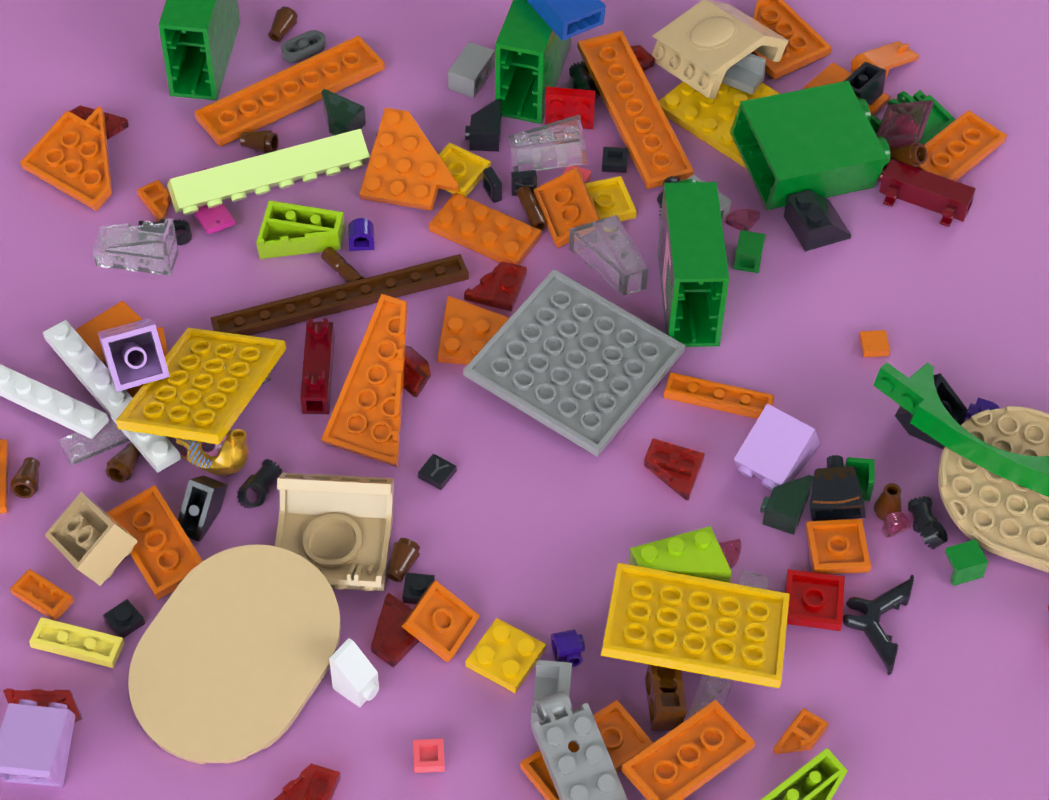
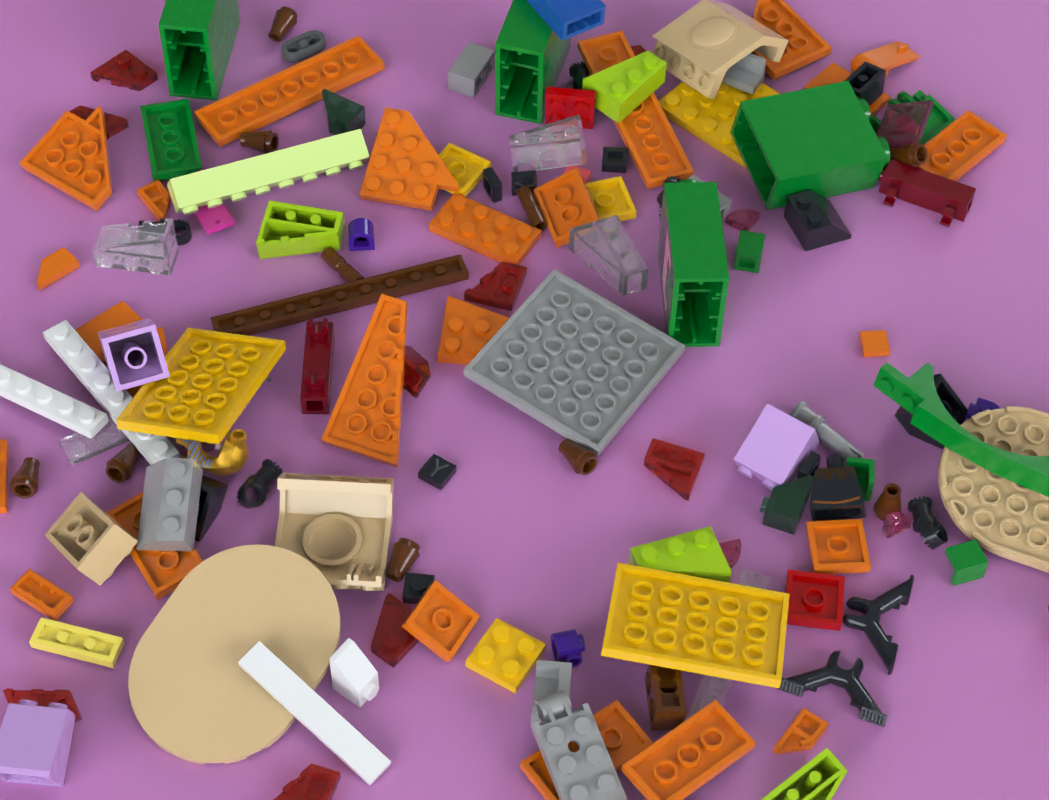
black plate [103,599,145,638] -> none
coral plate [413,739,445,773] -> none
black slope [465,99,502,152] -> none
orange tile [663,372,775,419] -> none
none -> orange tile [36,247,80,291]
none -> clear red wing [90,50,158,91]
none -> light grey slope [136,458,203,551]
none -> green plate [140,99,202,181]
none -> white tile [238,641,391,786]
none -> reddish brown cone [558,439,598,475]
none -> lime wedge [582,51,667,124]
none -> black piece [777,651,888,727]
none -> light grey pin [789,401,864,461]
none -> black tile [796,451,821,490]

